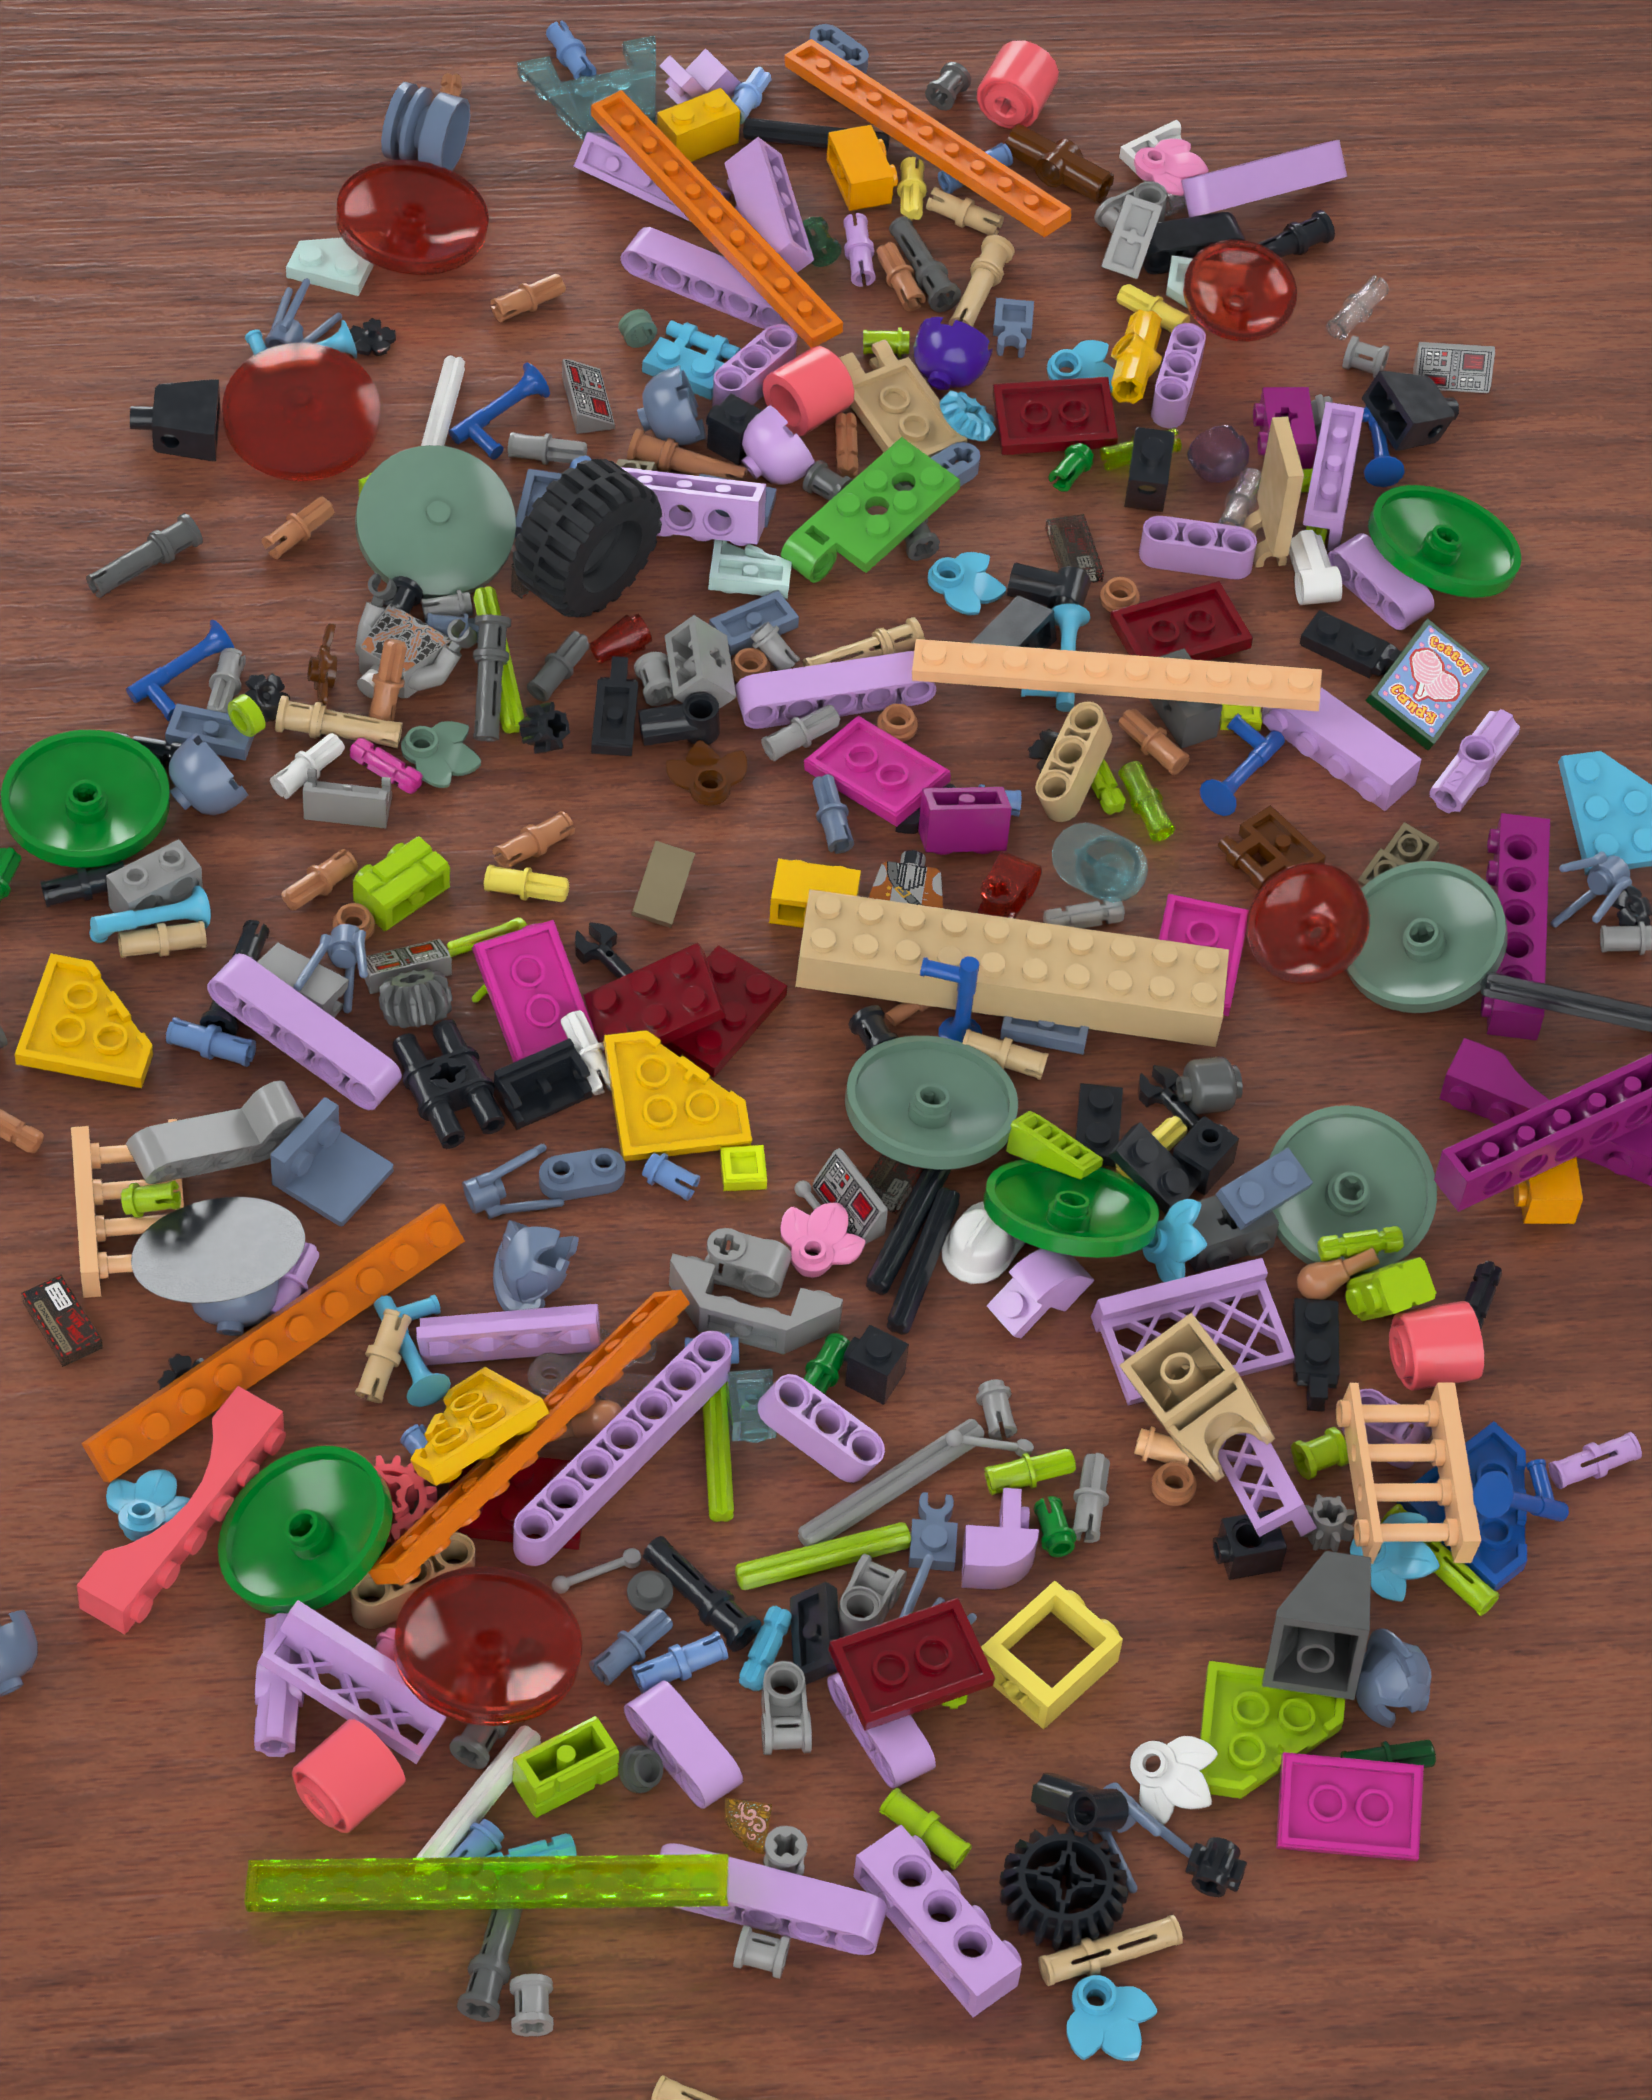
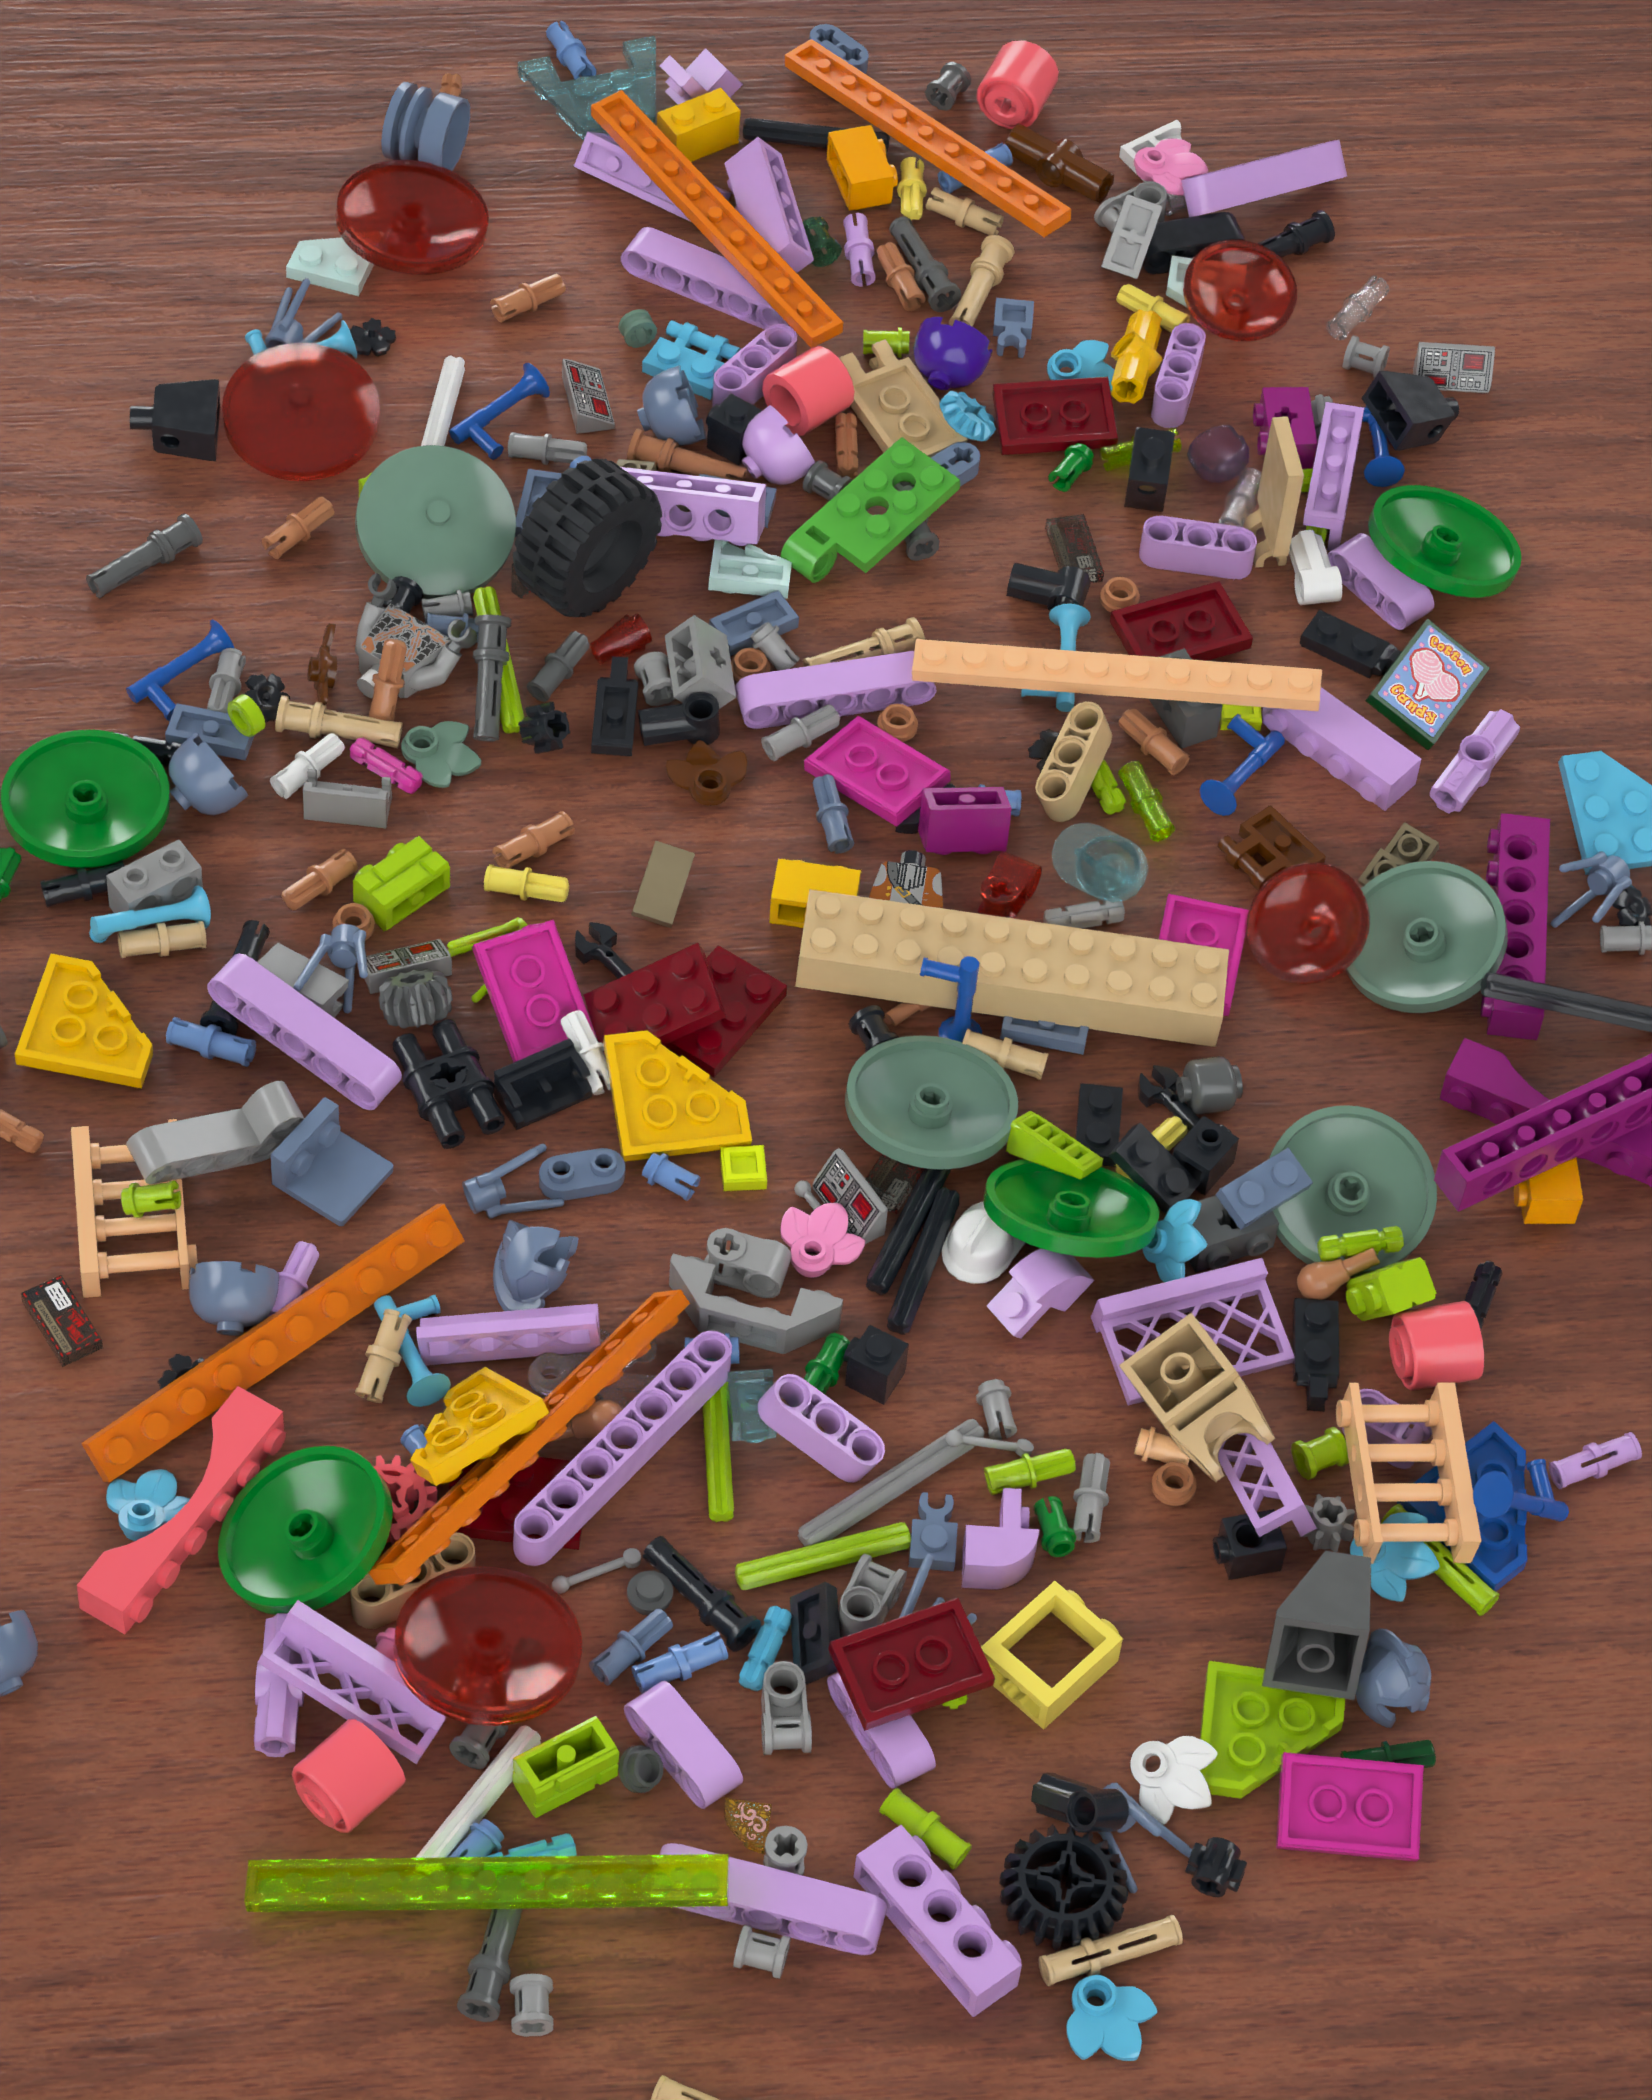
sticker [131,1197,305,1303] -> none
light blue axle [732,67,771,124] -> none
medium azure plate [928,552,1006,615] -> none
hinge [971,596,1057,649] -> none

